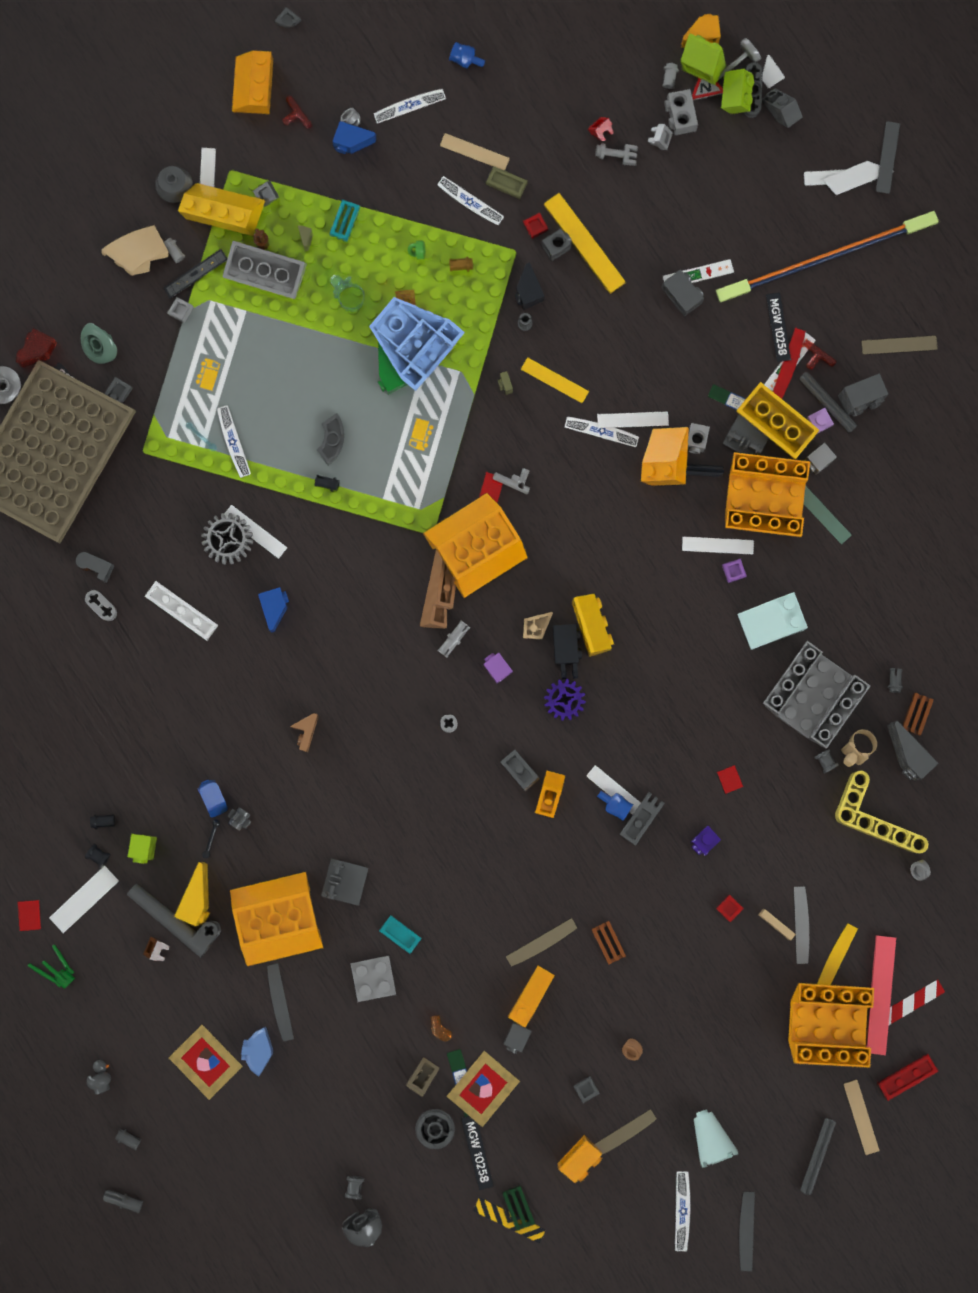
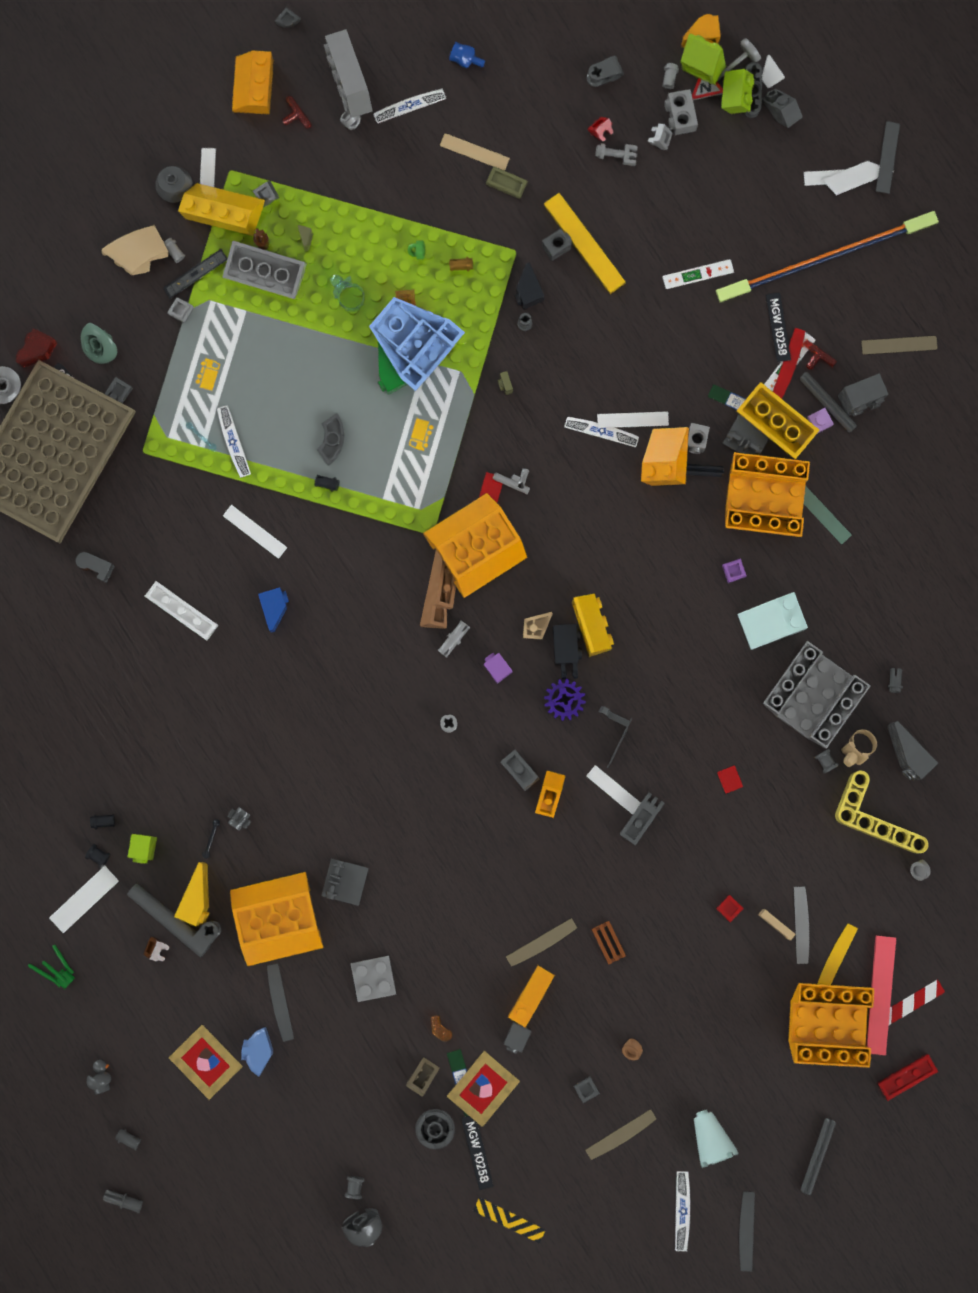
red sticker [18,900,41,931] -> none
light grey beam [85,590,117,621] -> none
piece [198,780,228,817] -> none
light grey gear [201,513,253,565] -> none
medium nougat slope [290,713,319,752] -> none
teal tile [329,200,360,242] -> none
blue slope [333,121,376,154] -> none
teal tile [379,915,422,954] -> none
white sticker [437,176,504,225] -> none
dark green tile [502,1185,535,1231] -> none
yellow sticker [521,358,589,403] -> none
red tile [523,213,548,239] -> none
light orange slope [557,1135,602,1183] -> none
blue piece [597,791,634,821] -> none
dark grey brick [661,269,704,317] -> none
white sticker [682,537,754,554] -> none
dark purple bracket [690,826,721,856] -> none
light grey brick [804,443,837,475] -> none
tan sticker [844,1080,879,1155] -> none
dark orange tile [903,693,934,736] -> none
none -> light grey brick [324,29,373,118]
none -> dark grey piece [586,56,624,87]
none -> dark grey piece [599,706,632,769]

